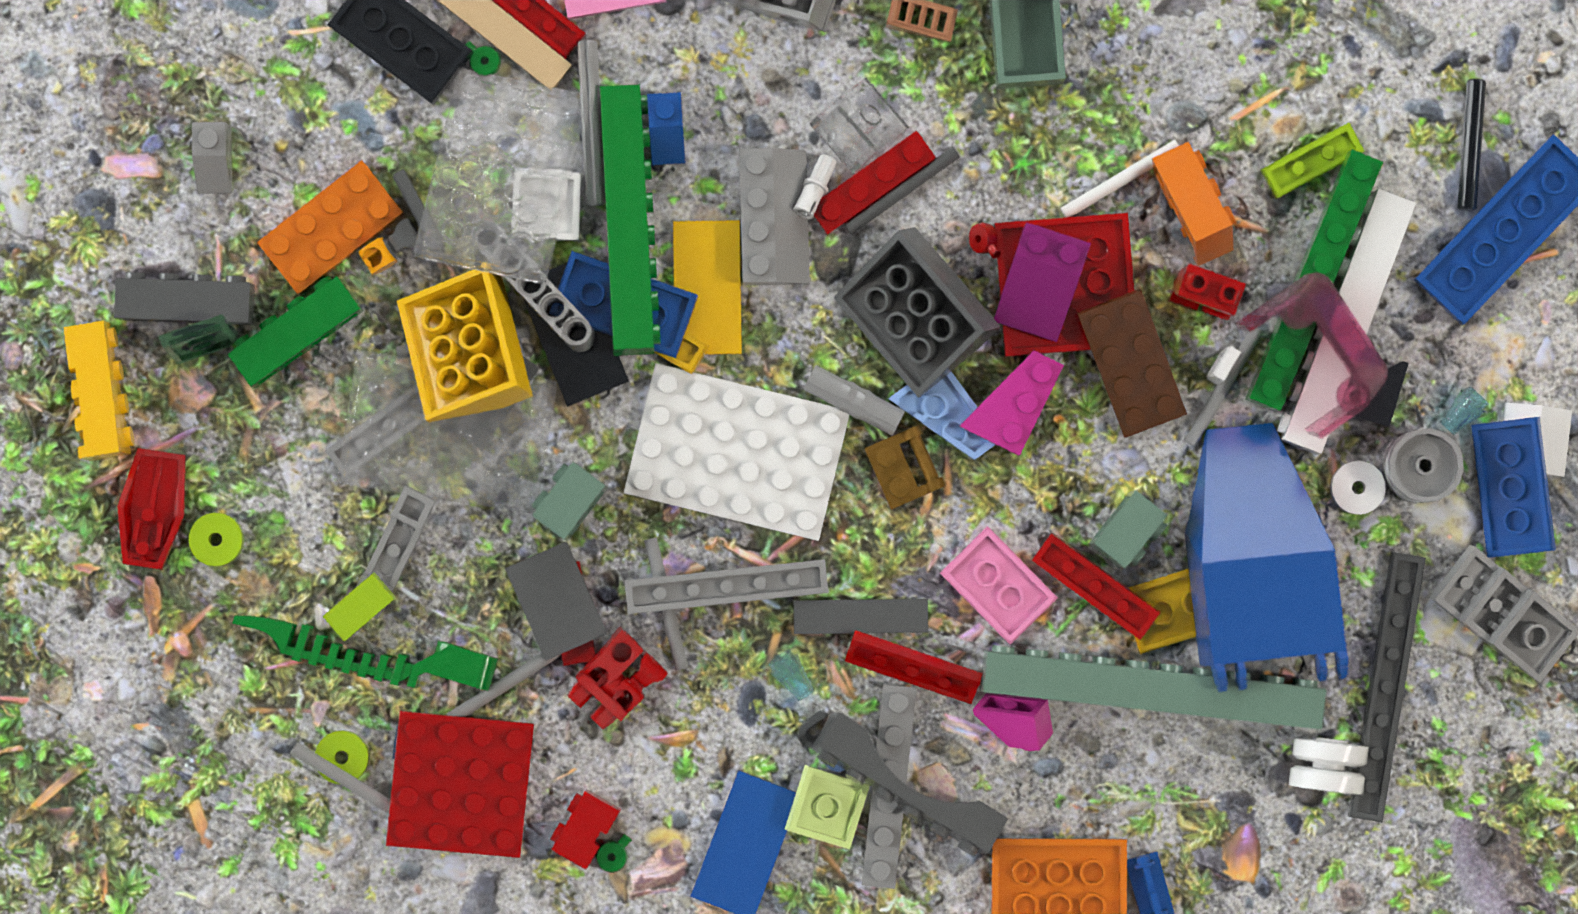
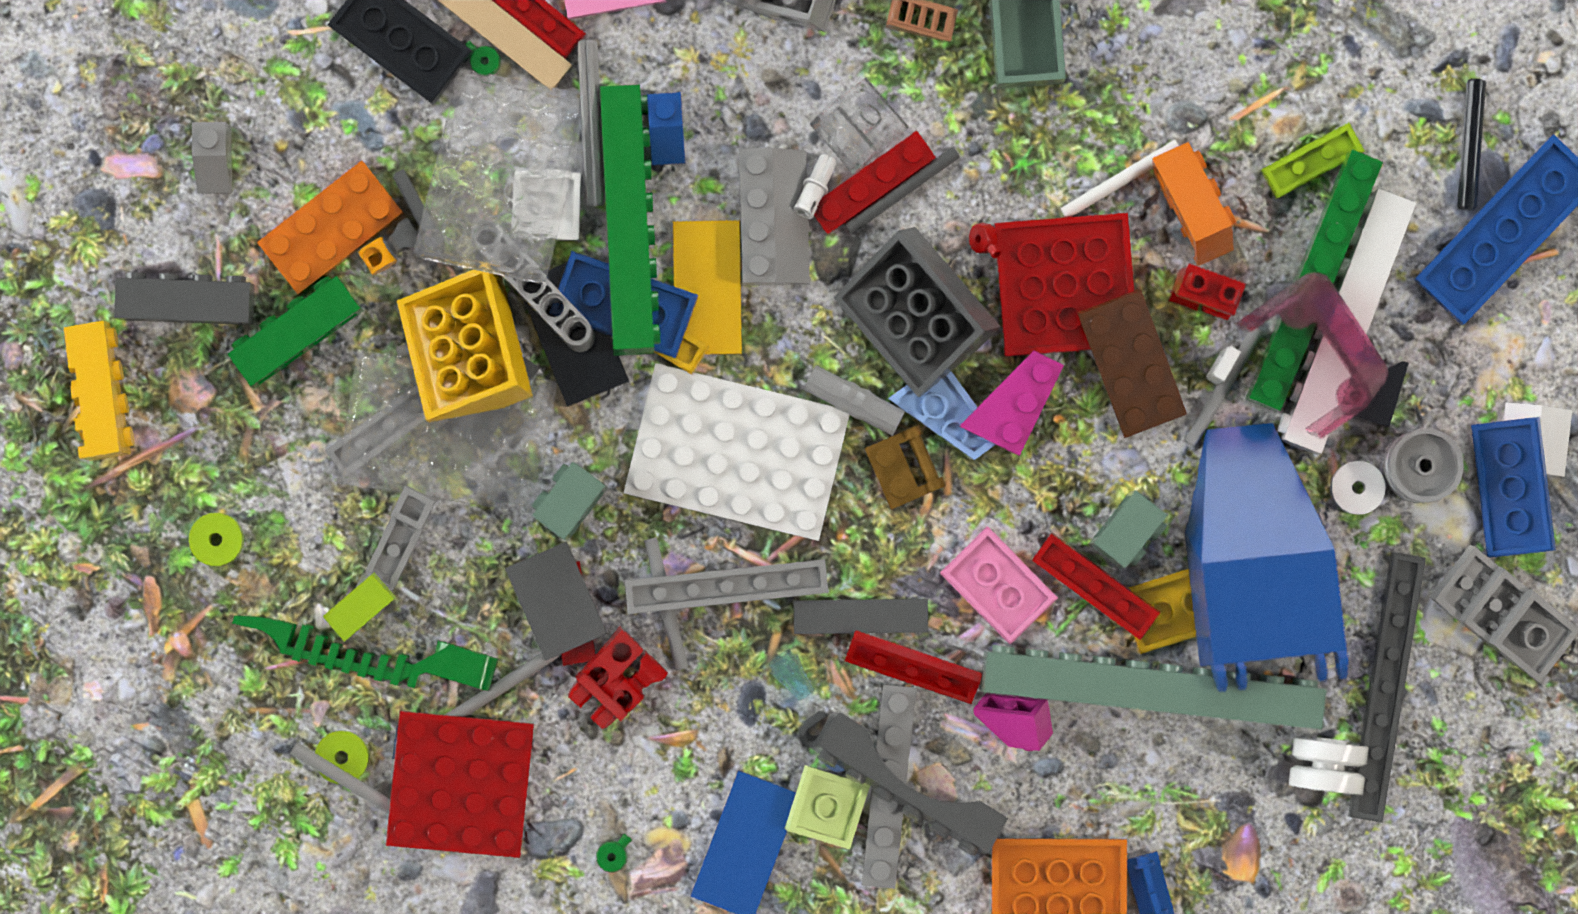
red piece [117,448,186,570] -> none
clear green tile [159,314,239,364] -> none
red brick [550,789,621,870] -> none
magenta slope [994,222,1091,342] -> none
clear light blue cone [1440,386,1489,435] -> none

